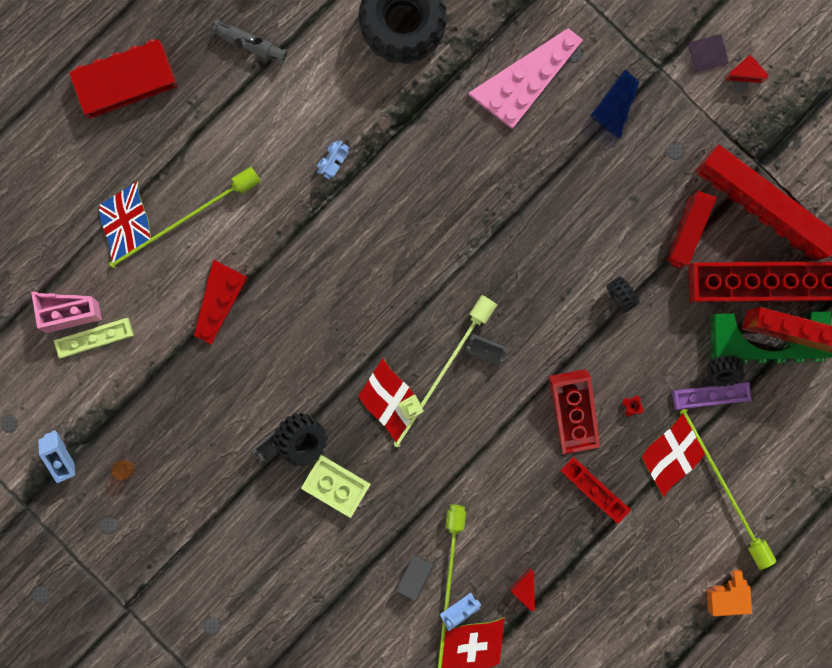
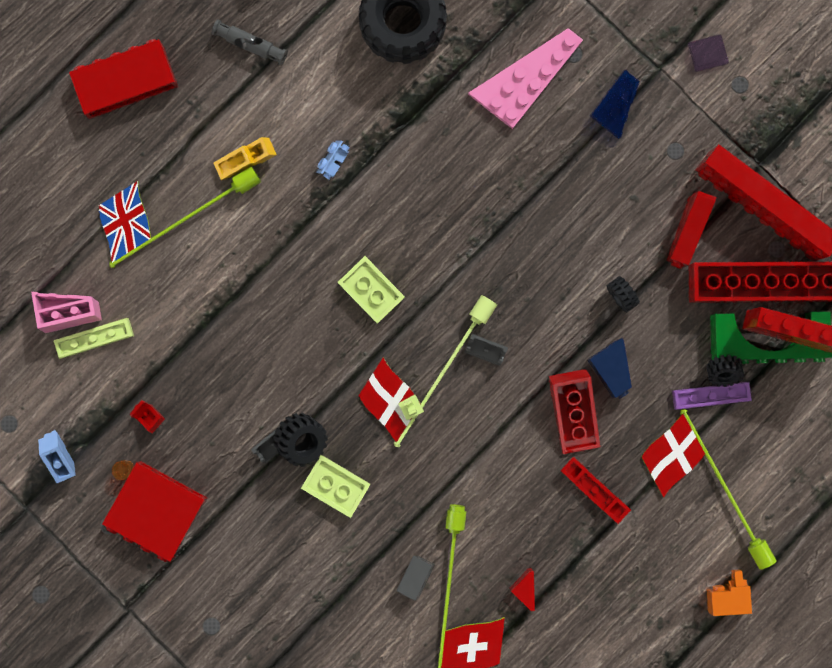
red wing [194,259,248,345] -> none
light blue hinge [440,593,481,631] -> none
red plate [622,395,644,417] -> none
red slope [725,54,768,83] -> none
none -> red panel [102,461,208,562]
none -> red bracket [130,400,165,434]
none -> yellow slope [214,137,277,180]
none -> yellowish green plate [338,256,405,324]
none -> dark blue slope [587,338,632,399]

